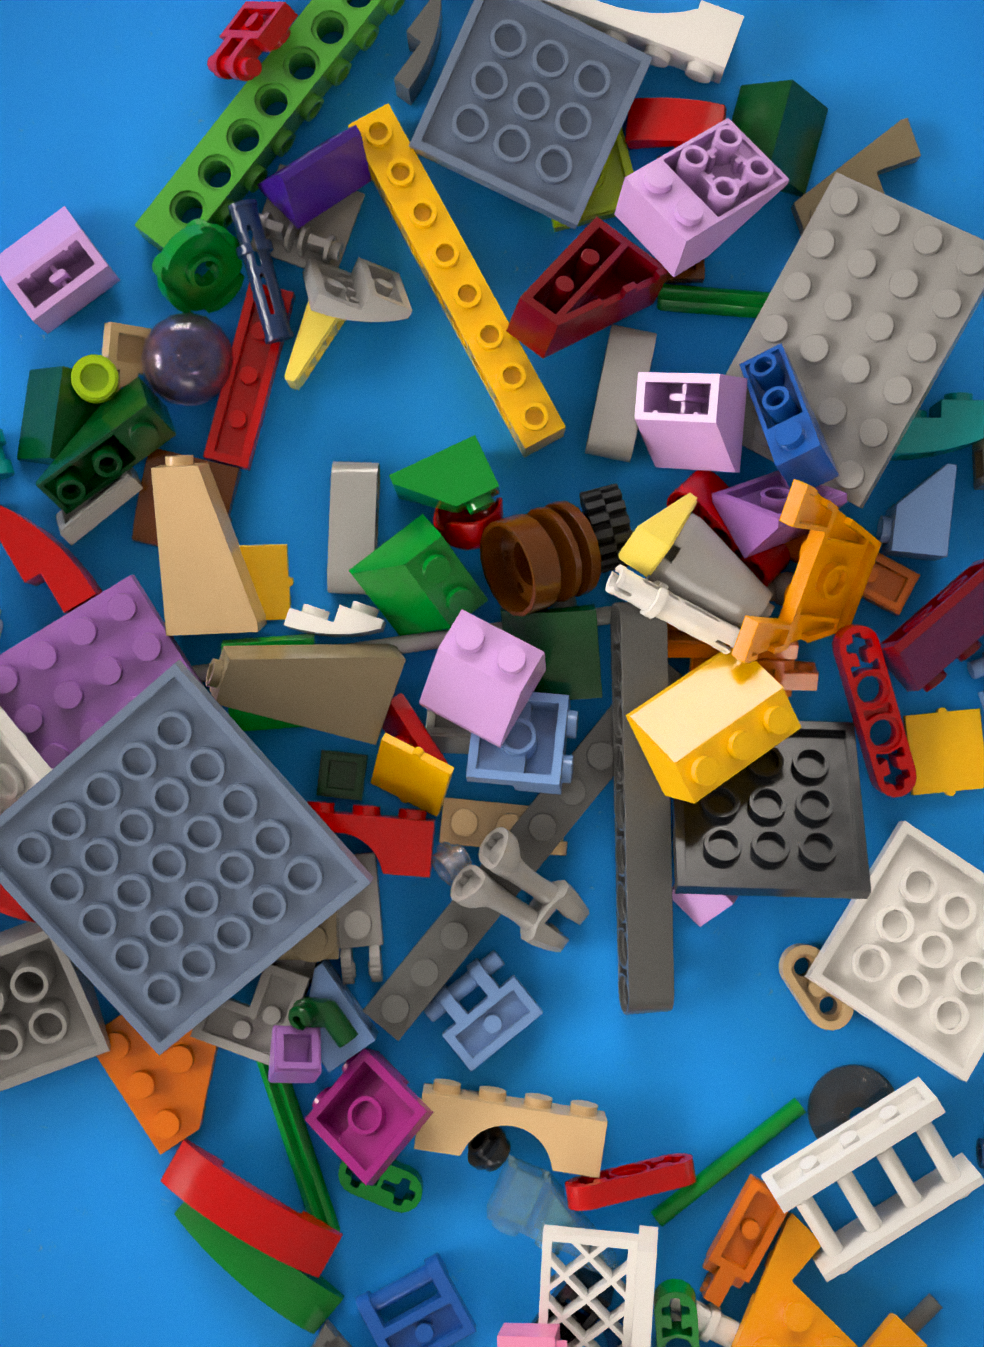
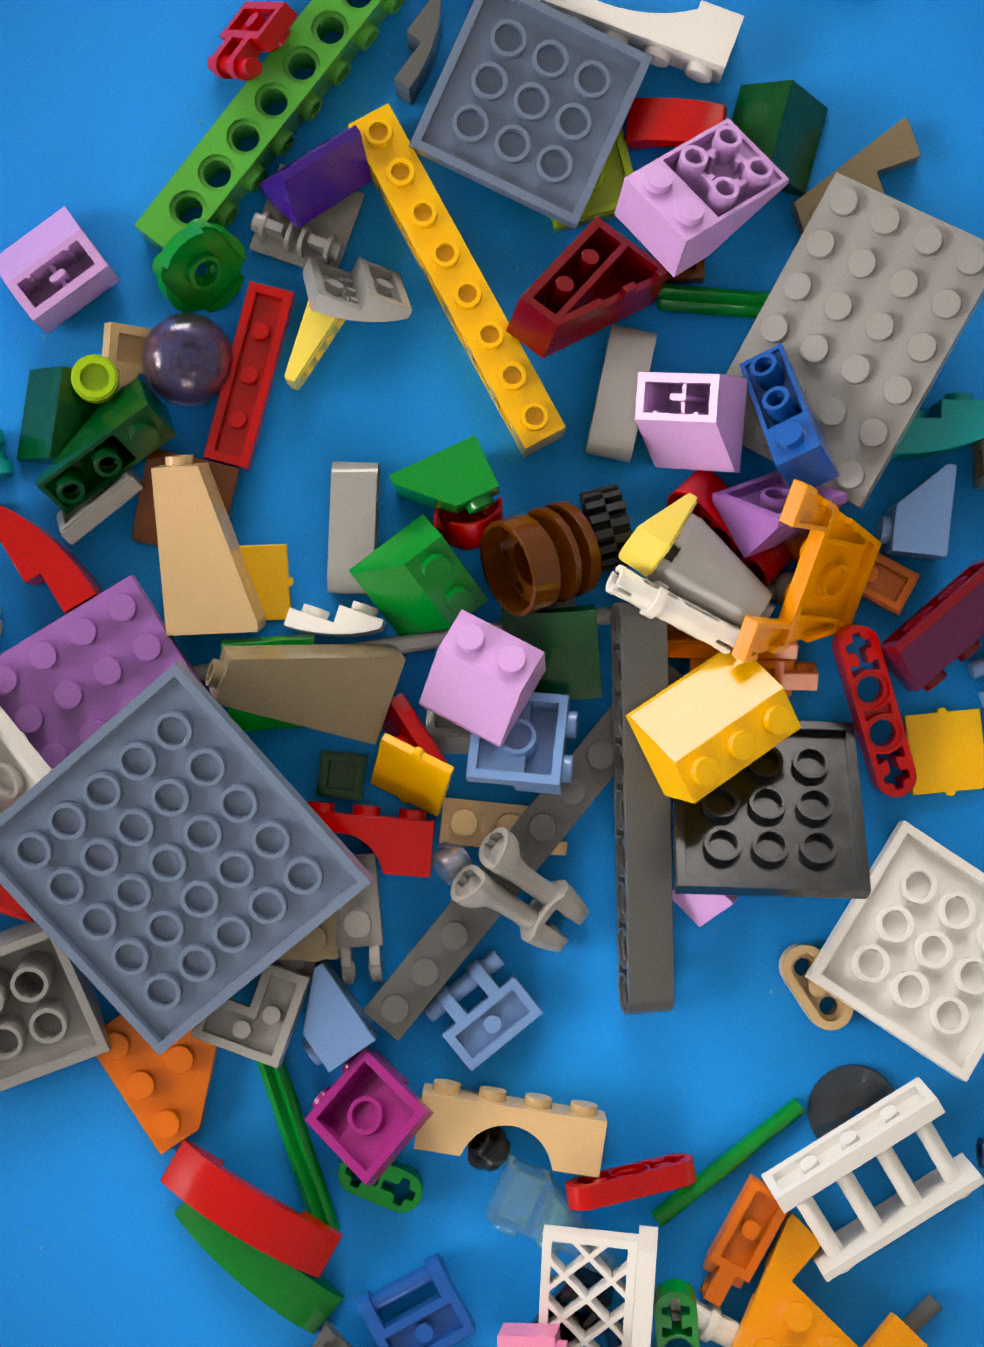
dark blue pin [228,199,294,344] -> none
medium lavender slope [268,1025,321,1083] -> none
dark green arm [288,997,358,1048] -> none

